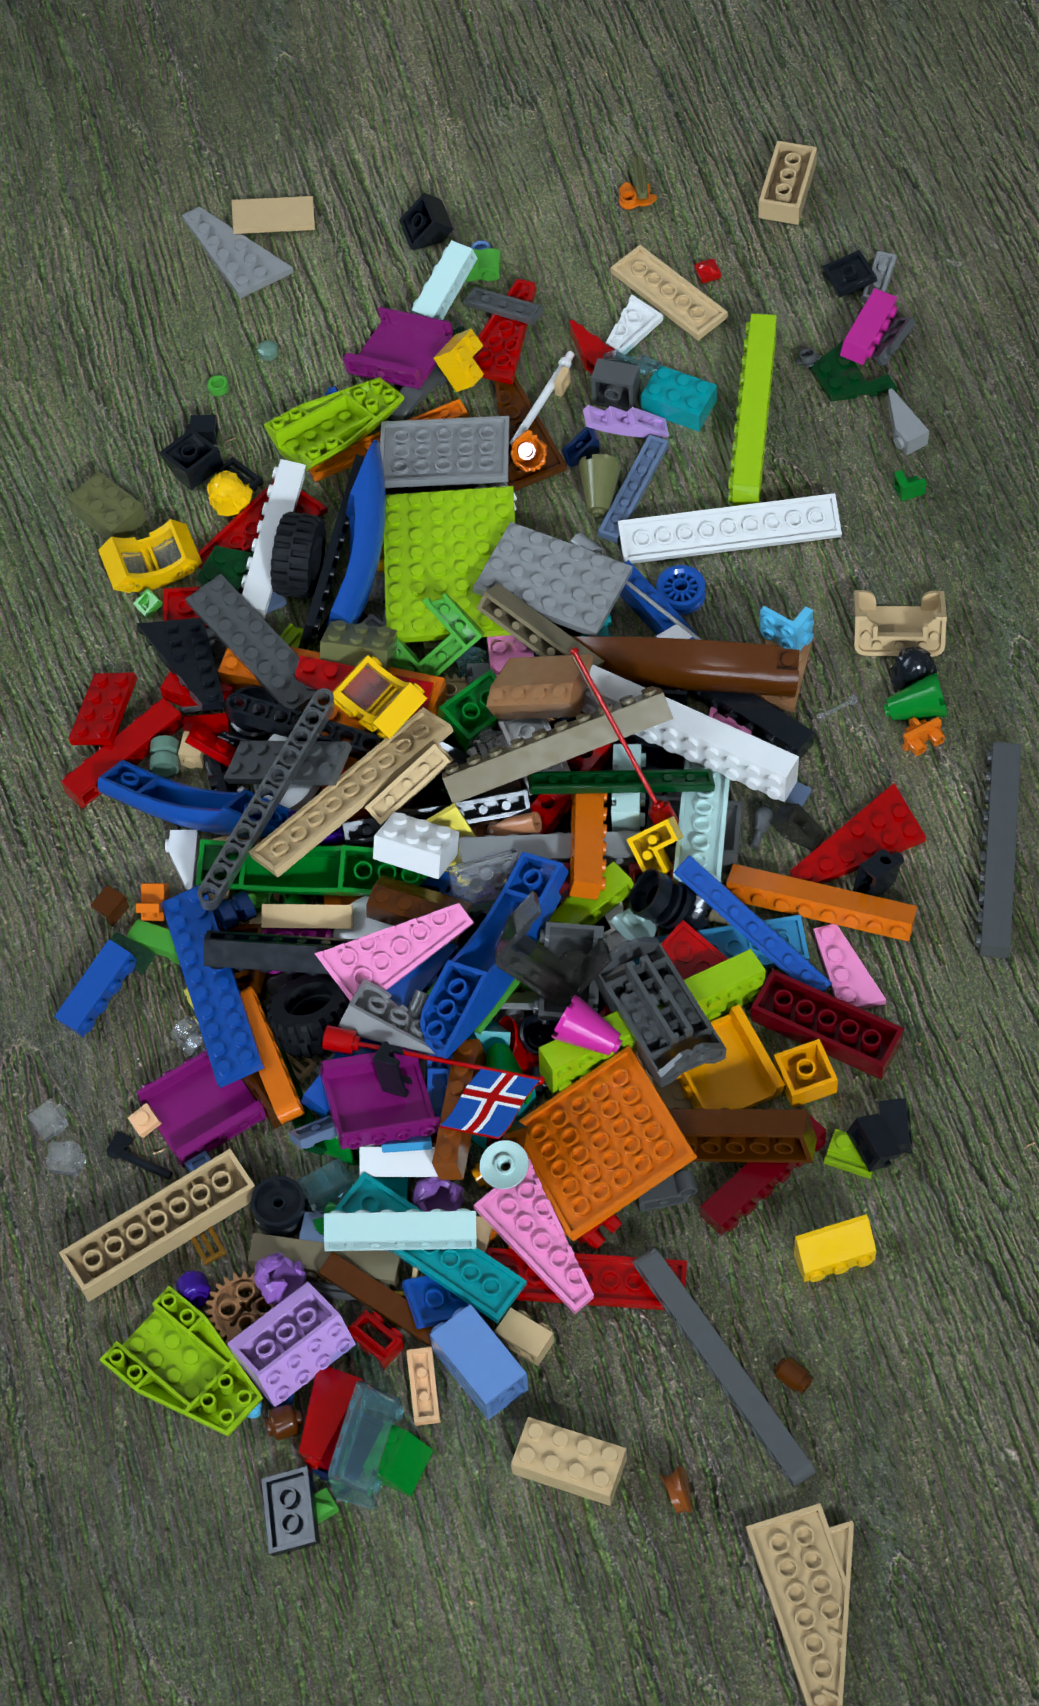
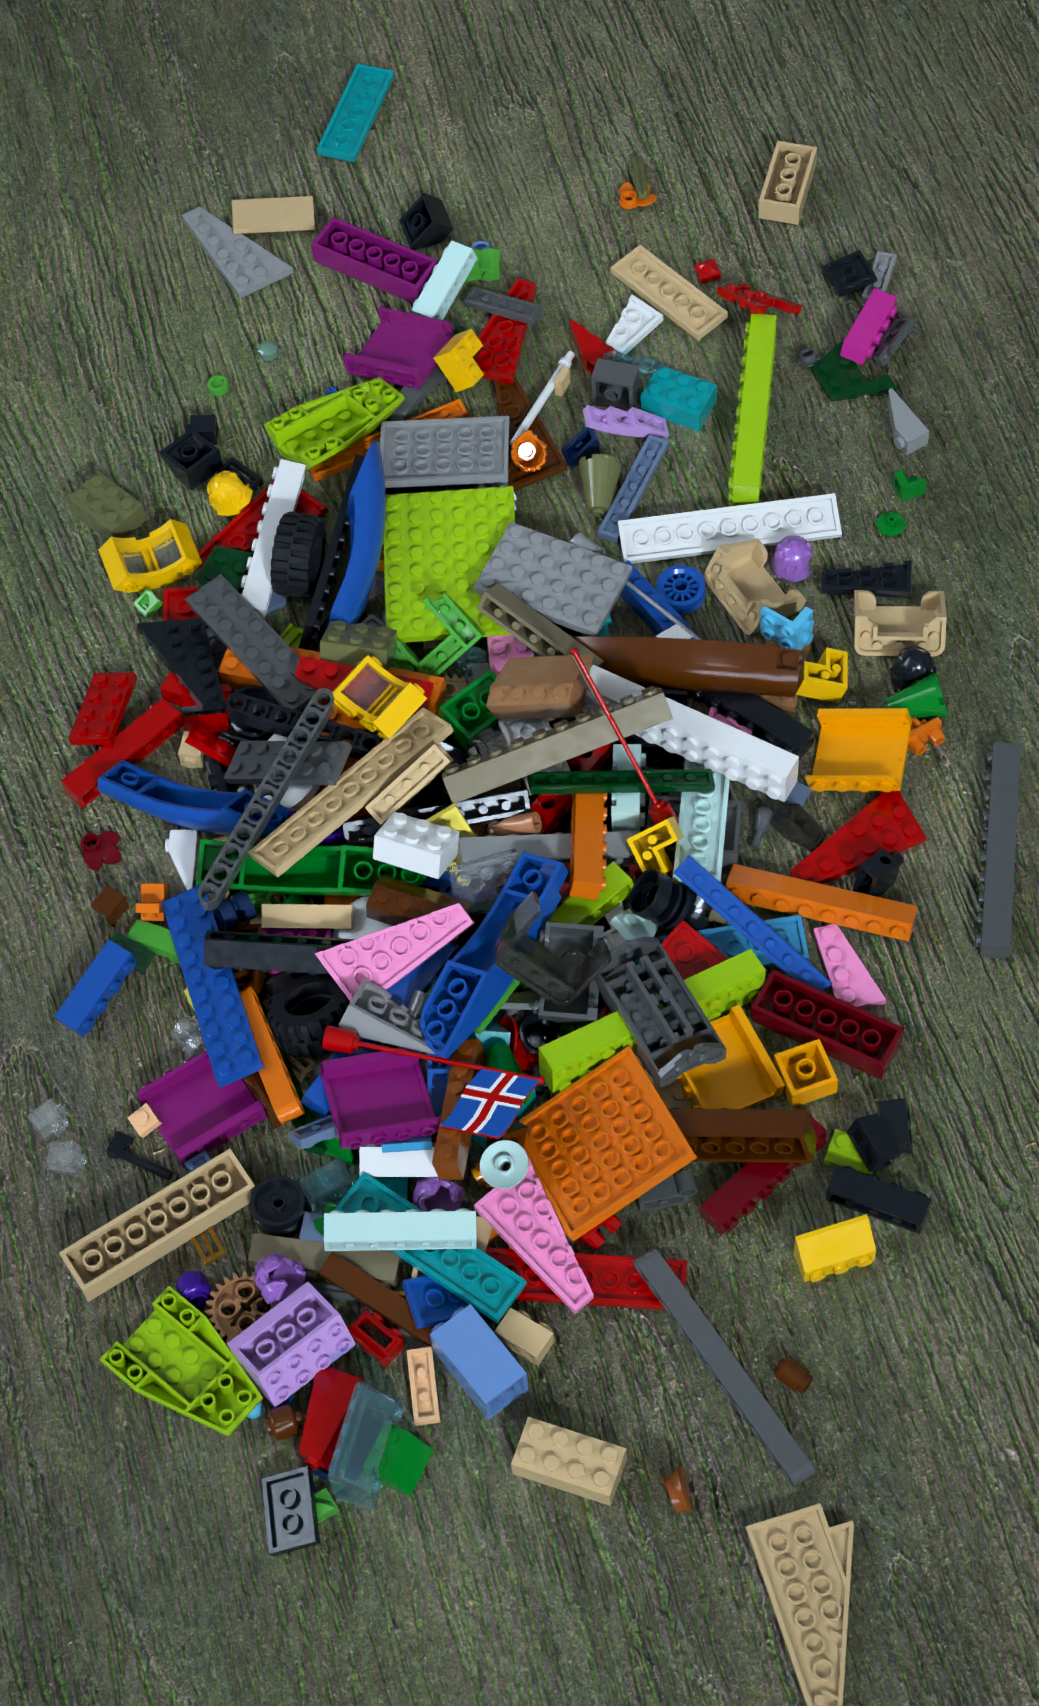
sand green wheel [149,735,179,778] -> none
black hinge [372,1041,412,1098] -> none
dark pink cone [551,995,623,1055] -> none
none -> dark red plate [80,831,121,871]
none -> magenta brick [311,217,438,303]
none -> teal plate [317,63,395,163]
none -> tan windscreen [704,539,807,635]
none -> red wing [716,283,802,314]
none -> medium lavender helmet [770,535,813,582]
none -> yellow brick [796,647,848,703]
none -> light orange panel [805,708,912,792]
none -> black wing [821,560,912,598]
none -> black brick [826,1165,931,1234]
none -> green piece [876,511,906,537]

